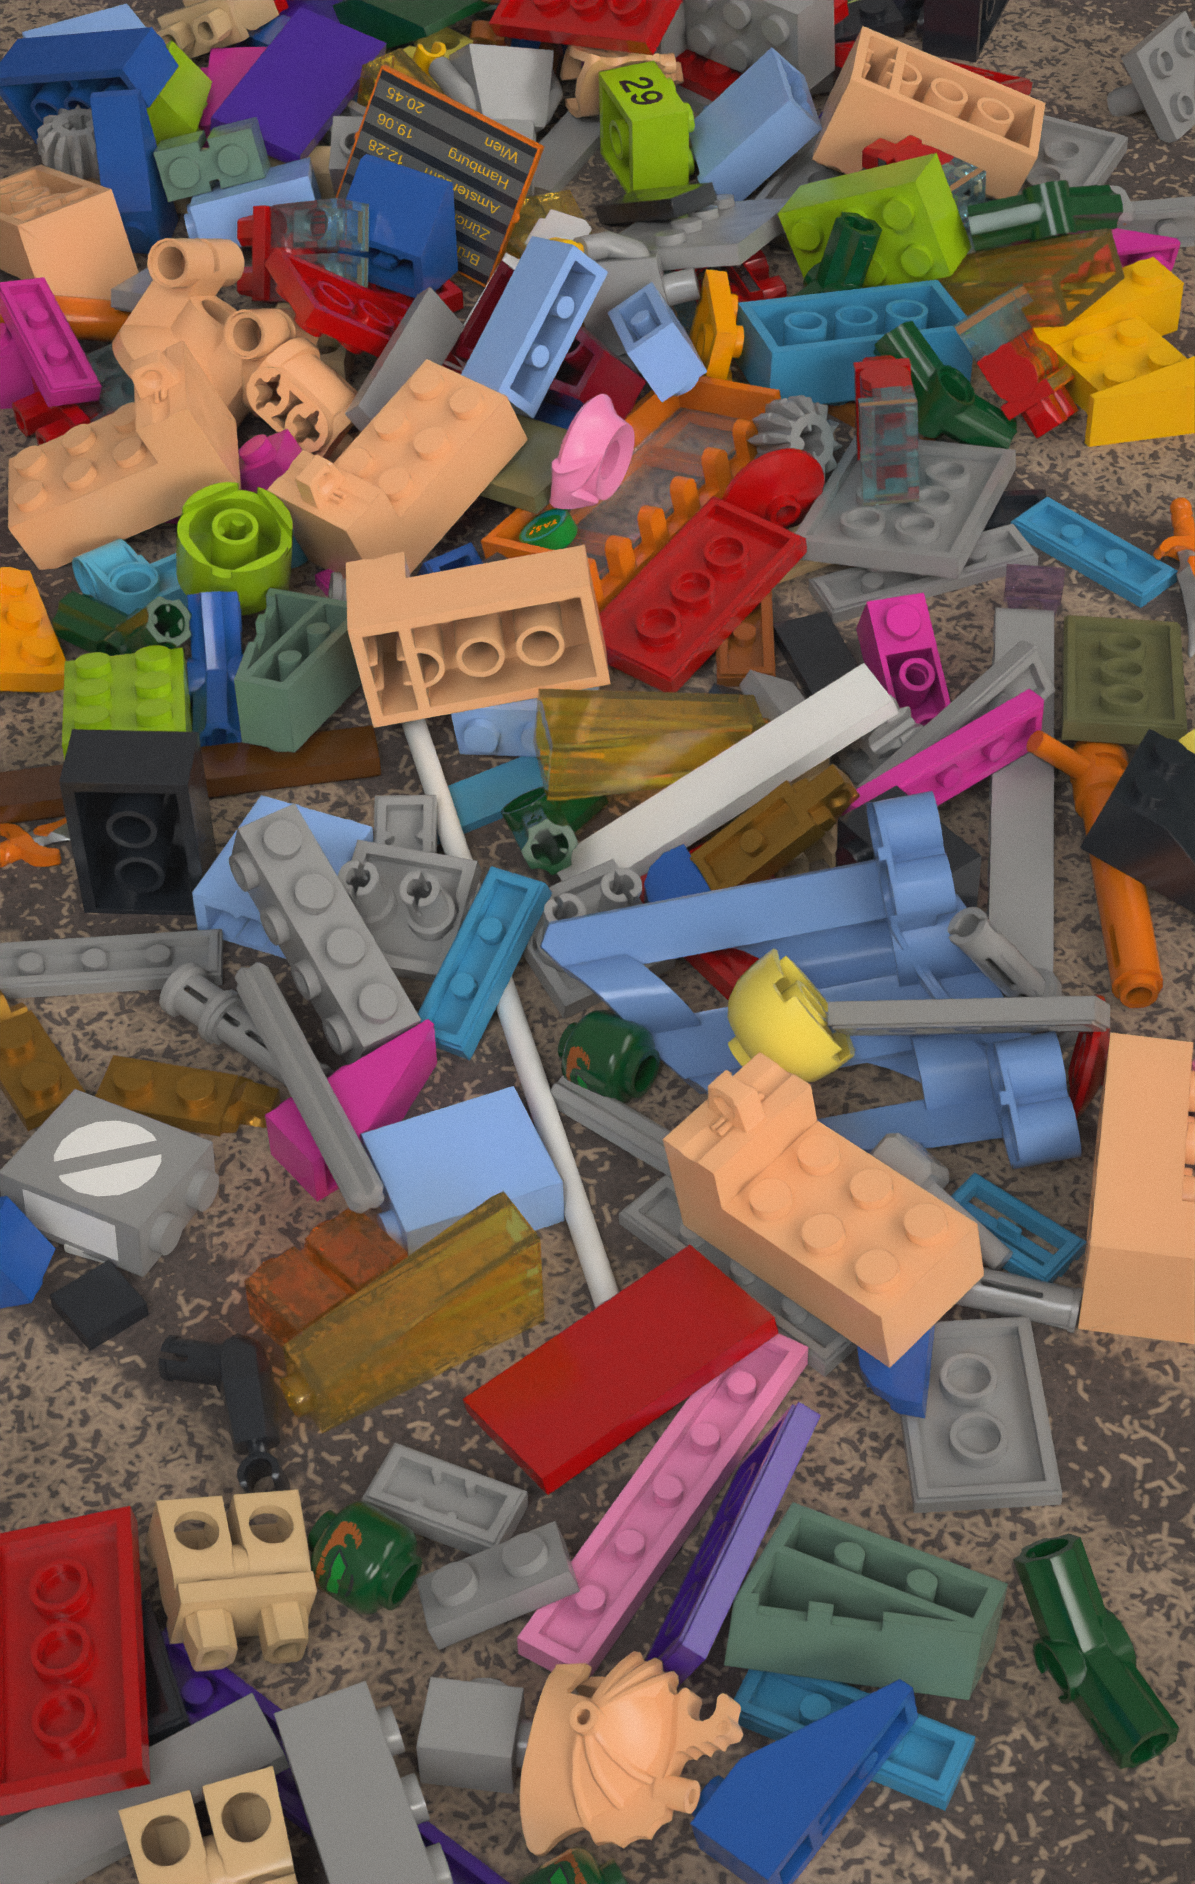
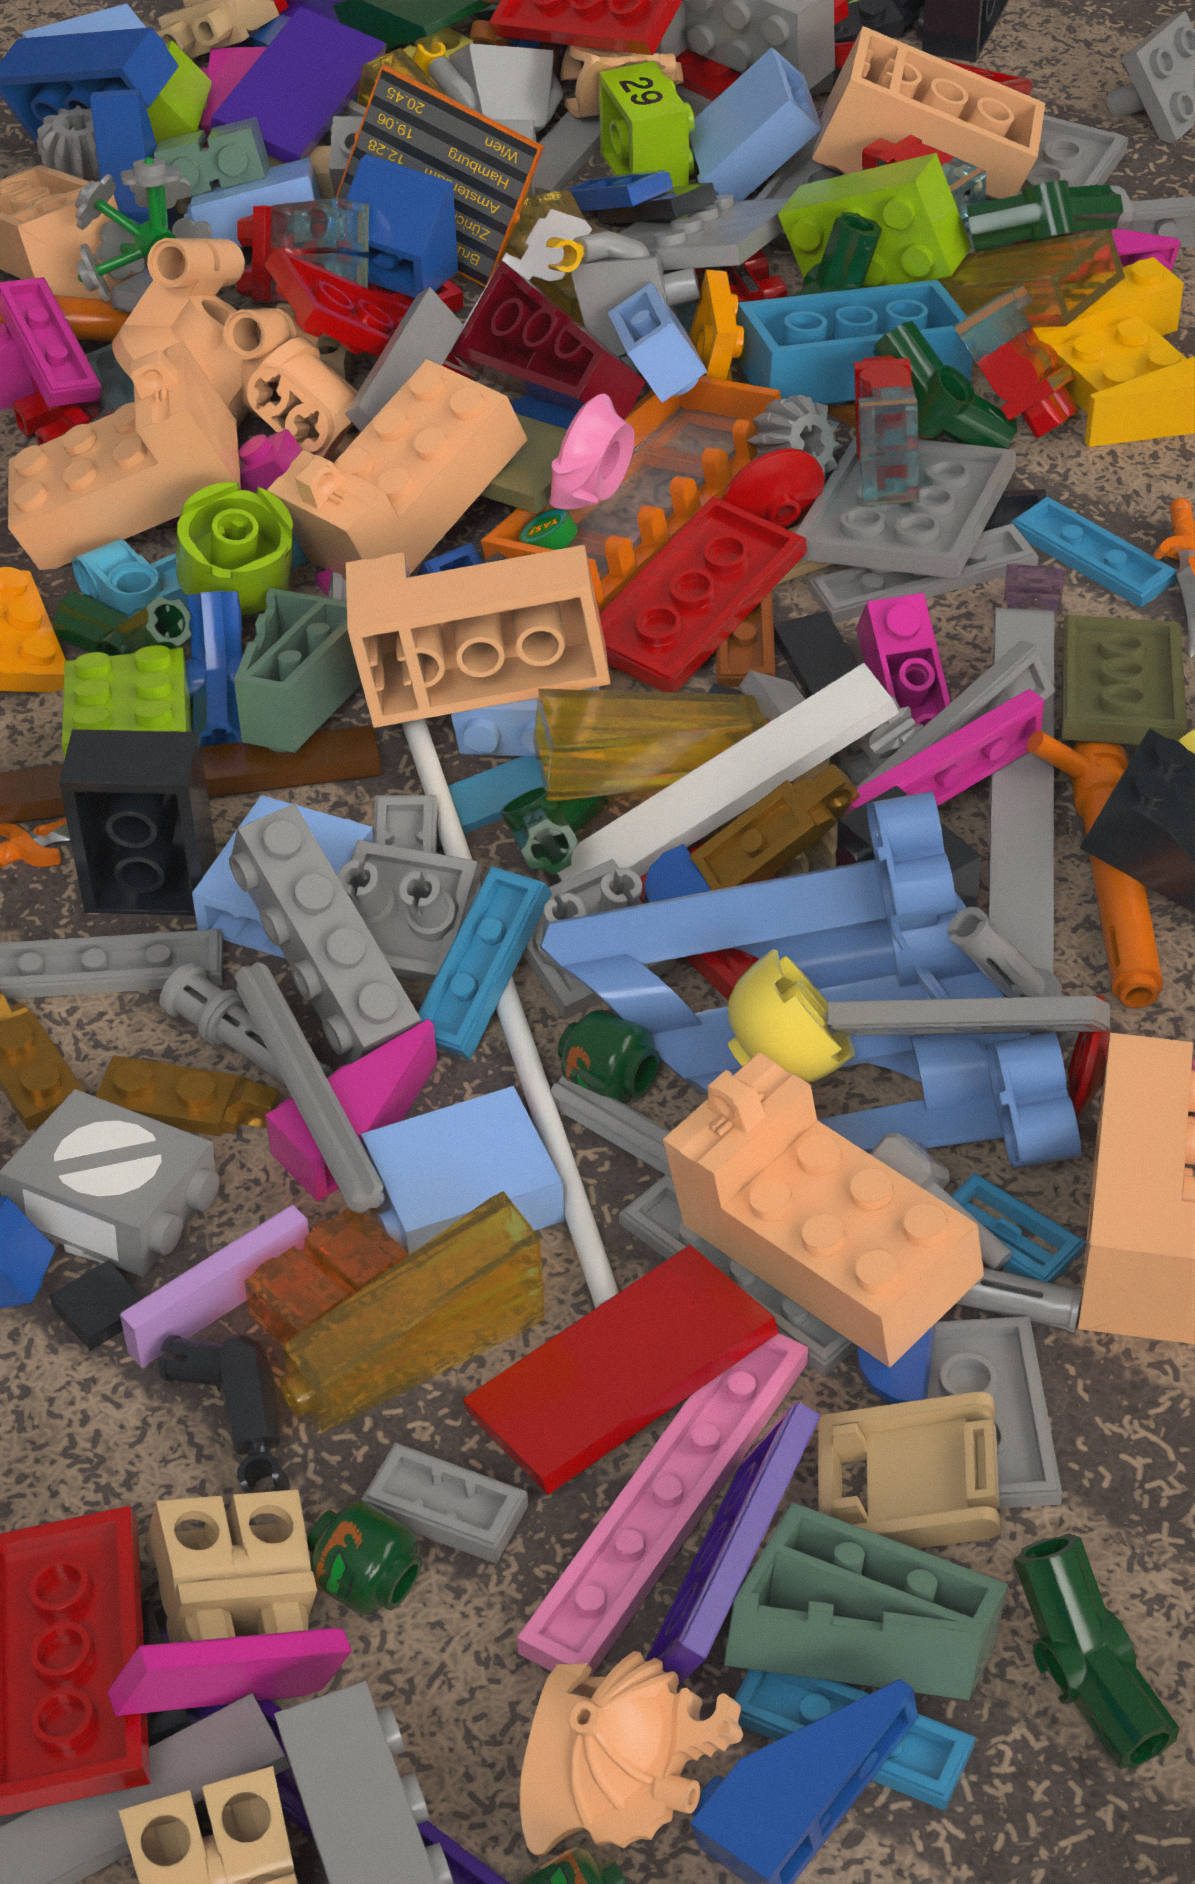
light grey plate [416,1521,580,1650] -> none
light grey brick [416,1677,533,1794] -> none
light blue brick [461,236,608,418] -> none
none -> light grey plant [75,157,214,303]
none -> dark pink tile [107,1628,352,1716]
none -> lavender tile [120,1205,313,1368]
none -> blue tile [553,170,674,213]
none -> tan container [818,1392,1001,1549]

